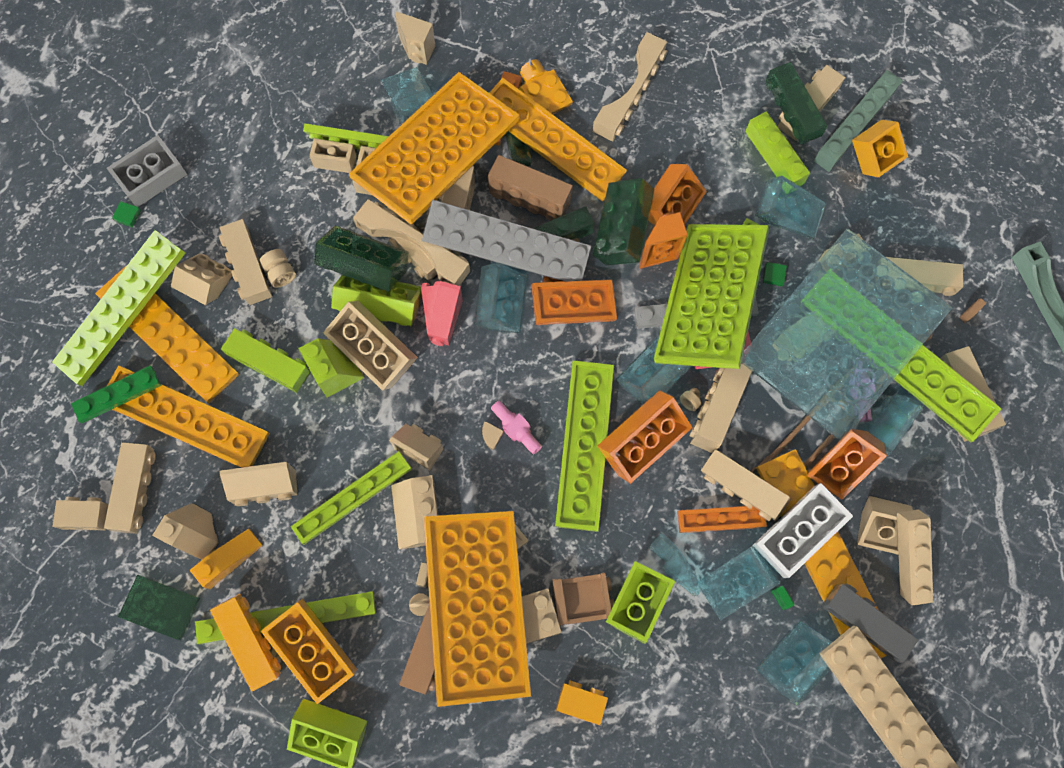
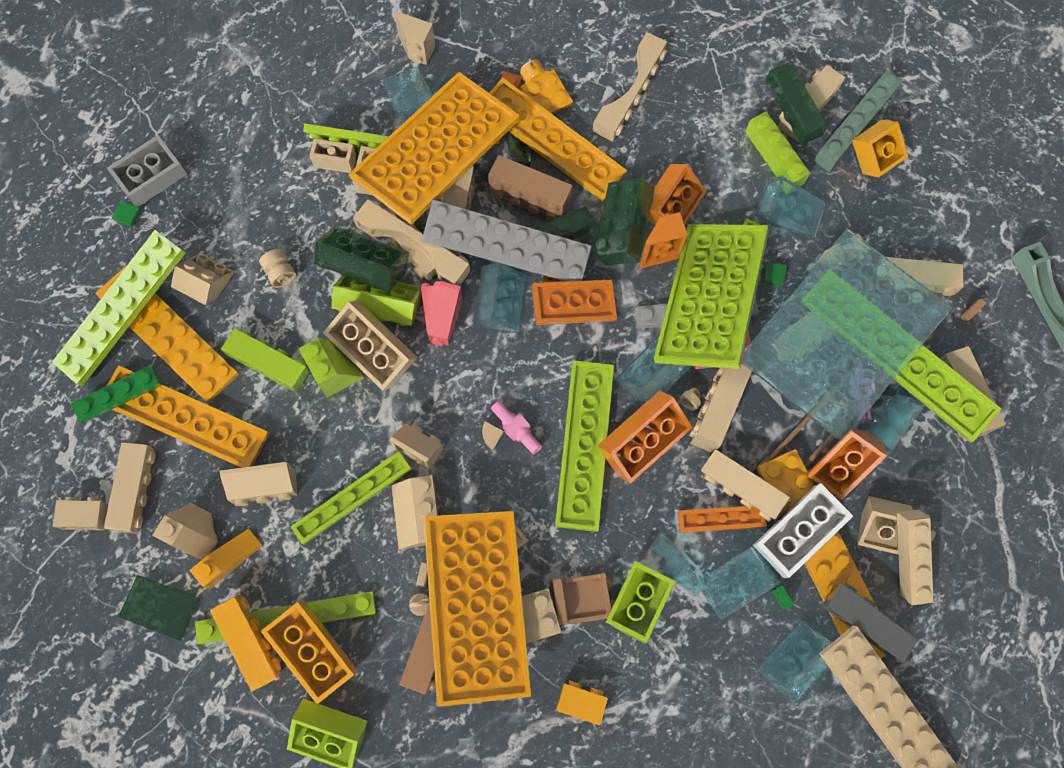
tan brick [219,219,273,305] -> none

